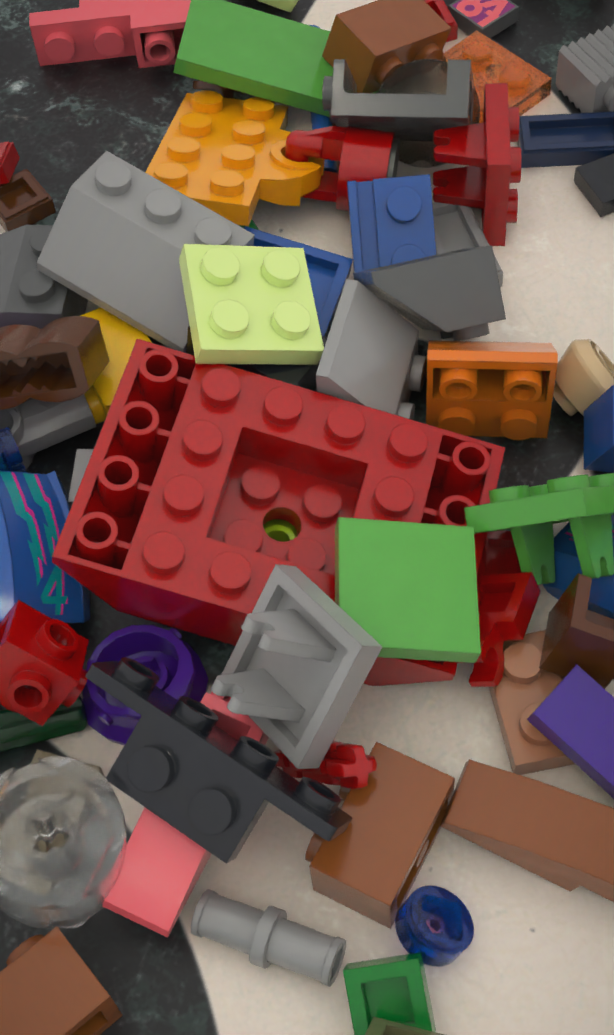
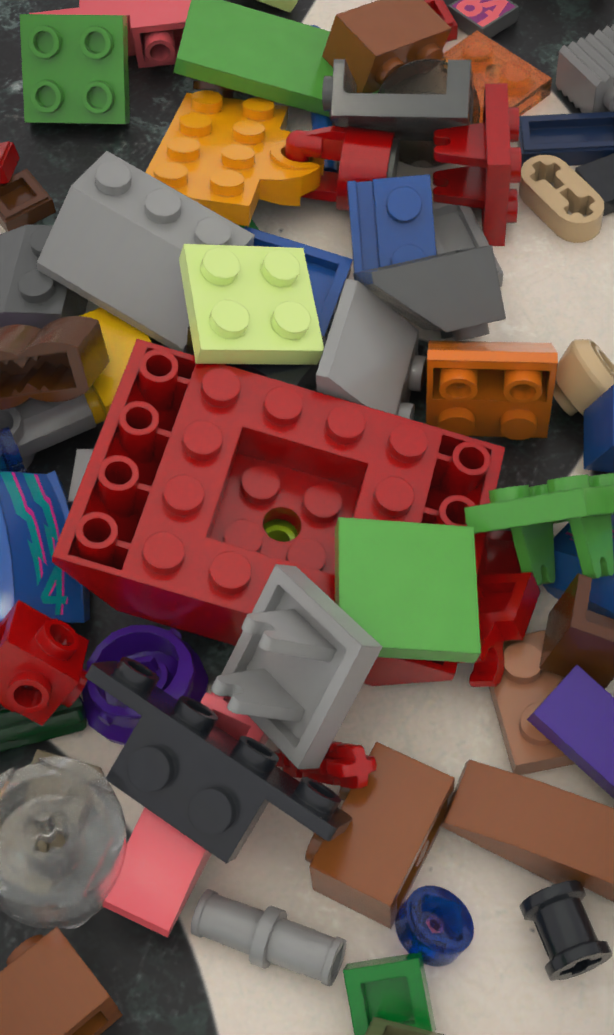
none -> bright green plate [20,14,130,124]
none -> tan beam [519,155,604,243]
none -> black bush [519,880,612,981]

